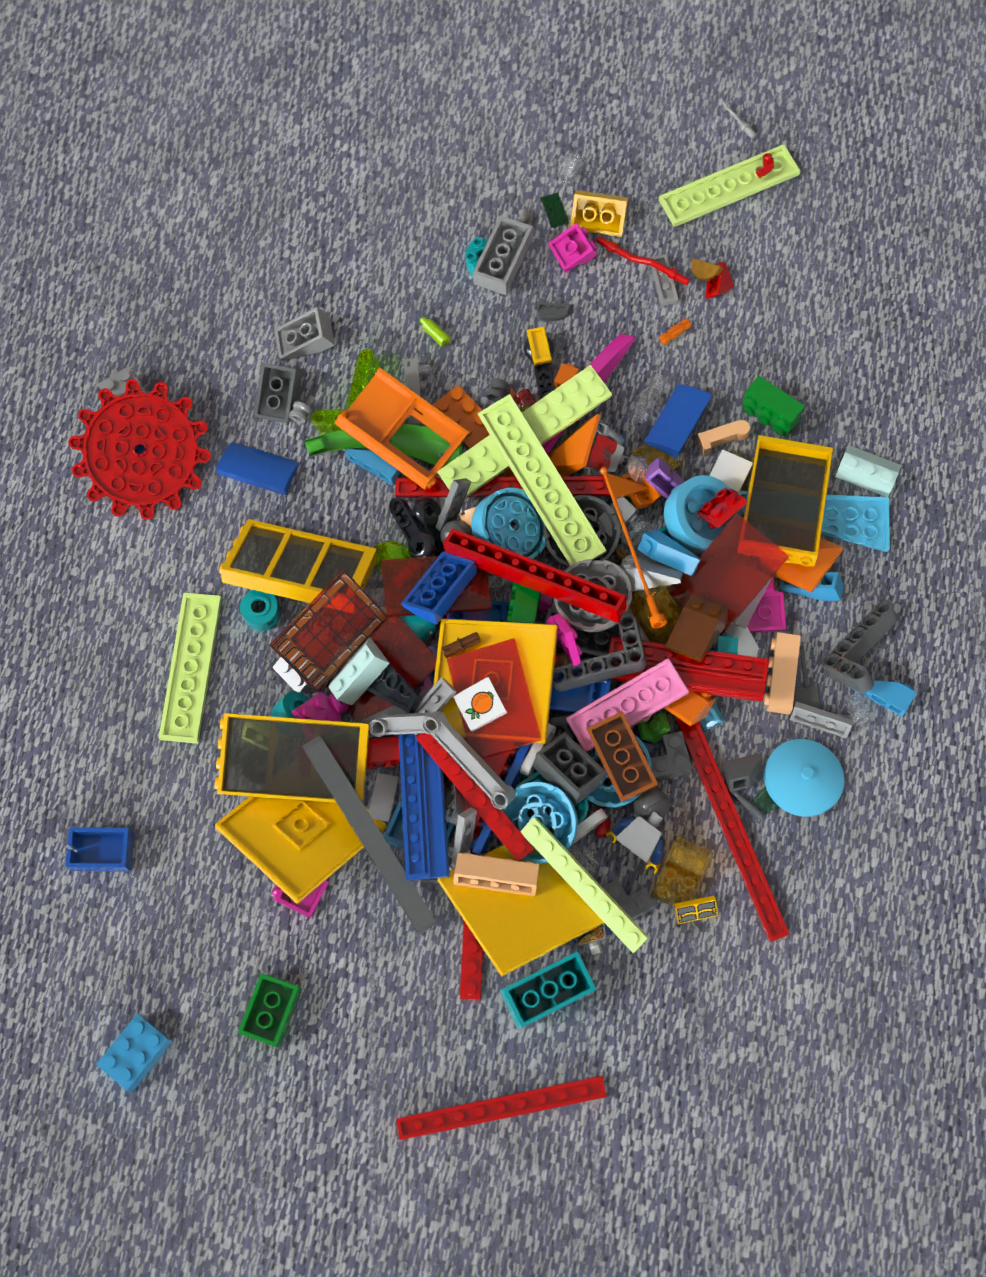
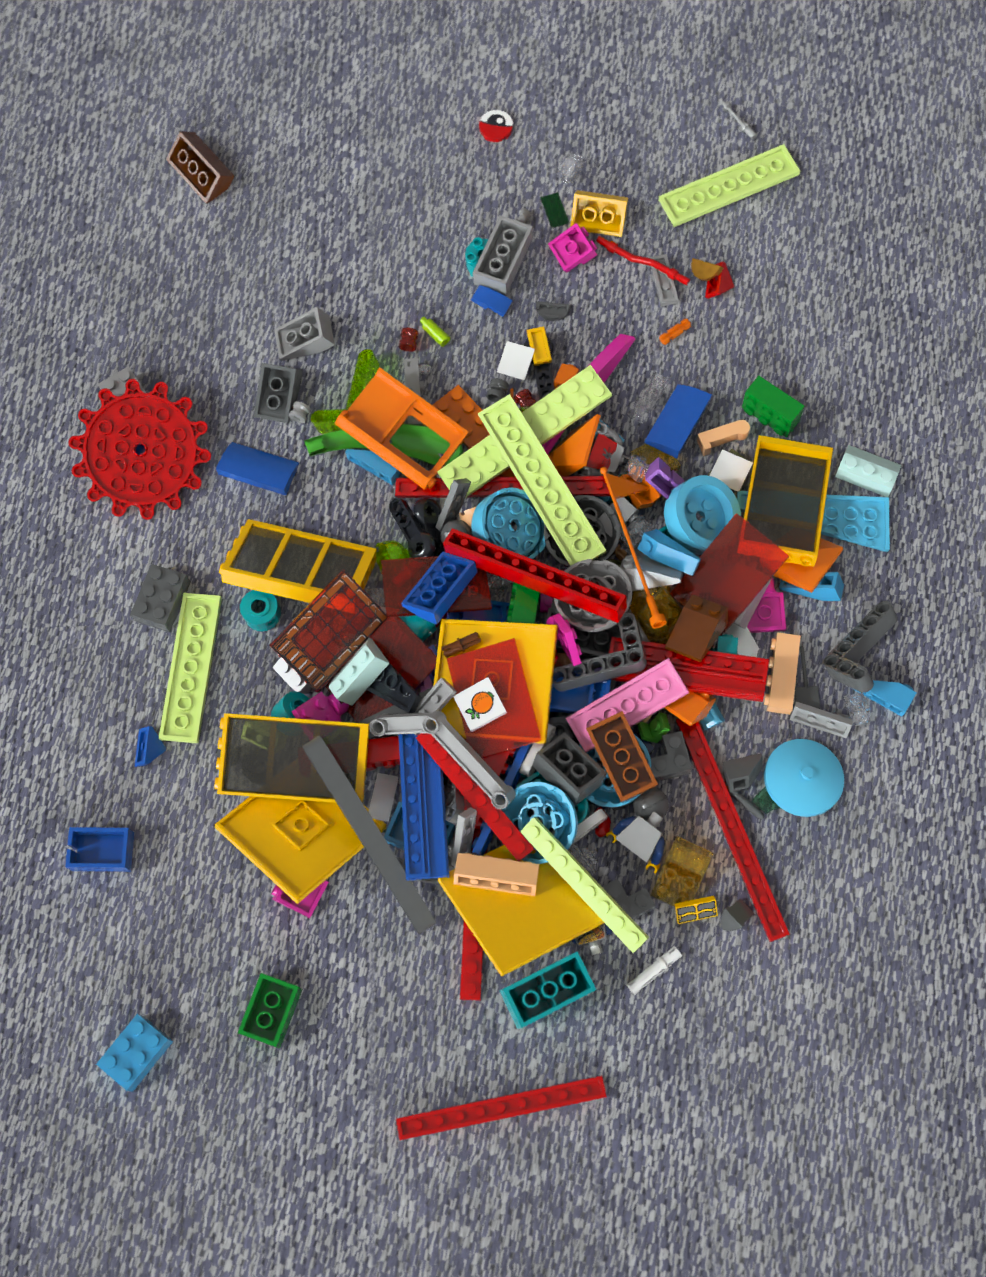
red plate [697,487,747,530] -> none
red arm [756,153,774,179] -> none
none -> dark grey brick [130,564,191,632]
none -> blue slope [134,726,166,767]
none -> reddish brown slope [166,131,235,204]
none -> clear red wheel [399,327,419,352]
none -> blue slope [471,285,512,317]
none -> tile [479,110,513,142]
none -> white sticker [497,341,535,380]
none -> white pin [627,946,682,995]
none -> dark grey tile [721,898,755,931]

